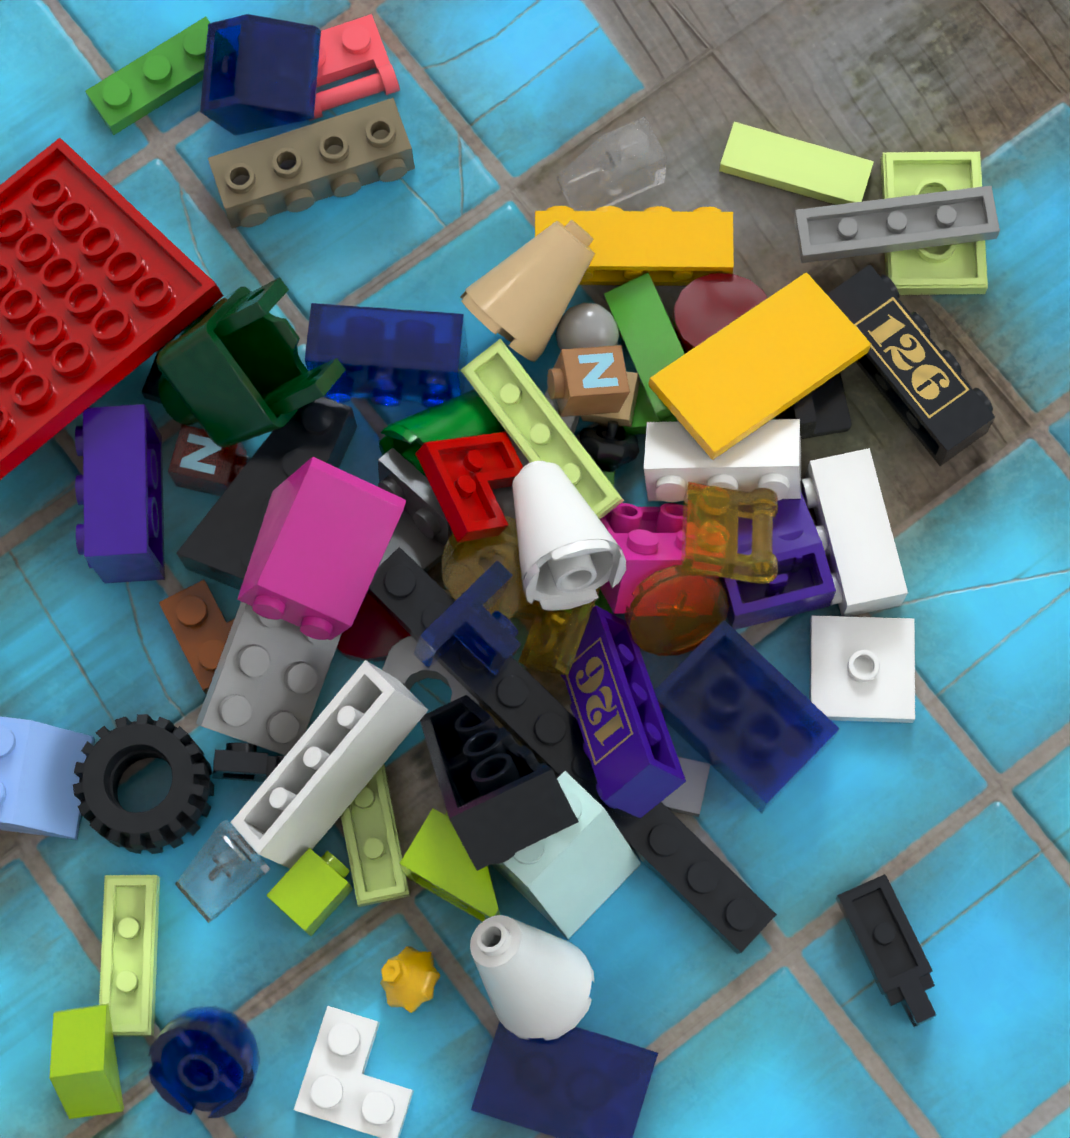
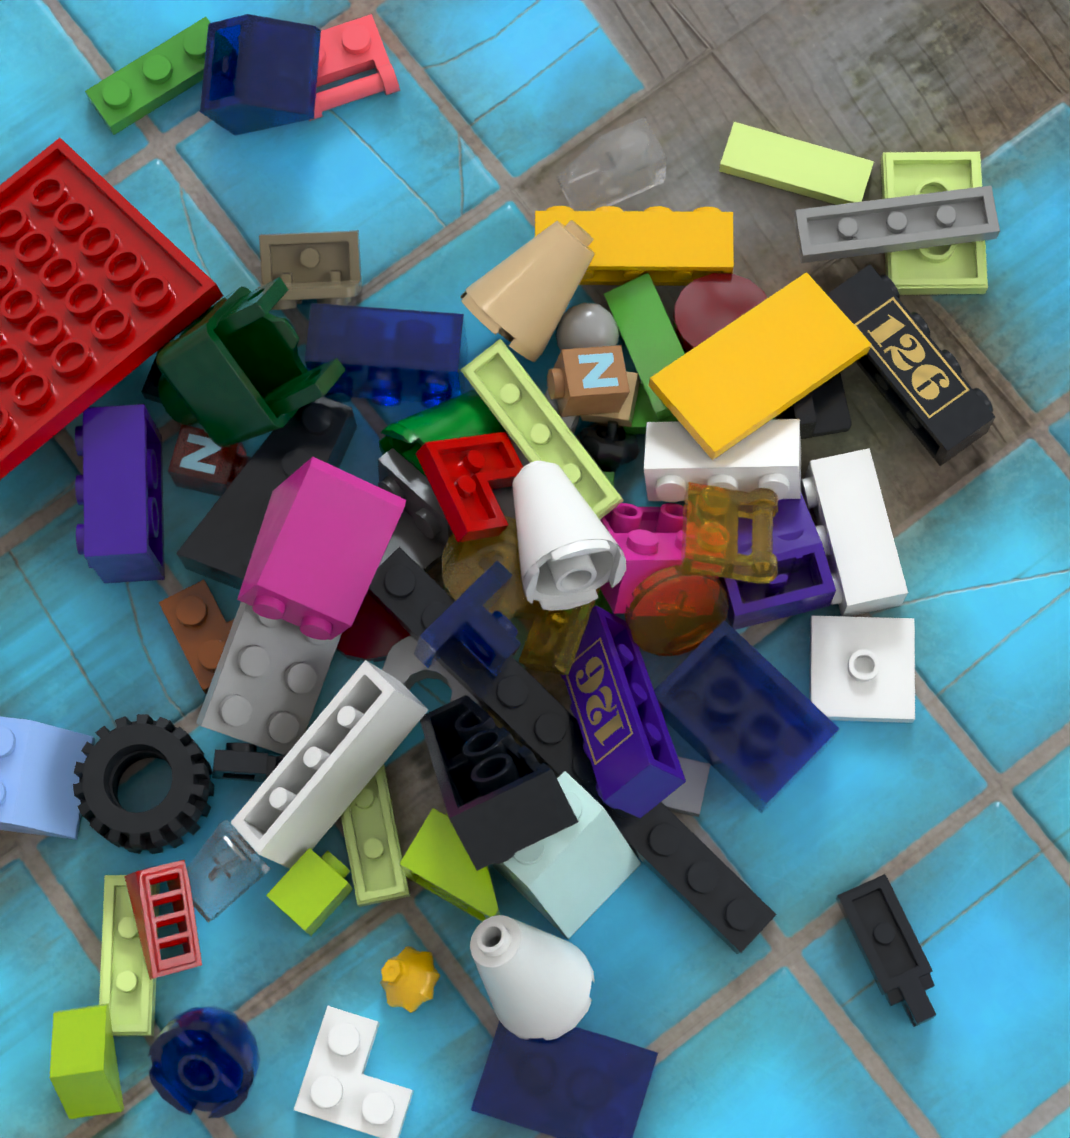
dark tan brick [208,98,415,229] -> none
none -> slope [124,860,202,980]
none -> dark tan bracket [255,230,362,310]

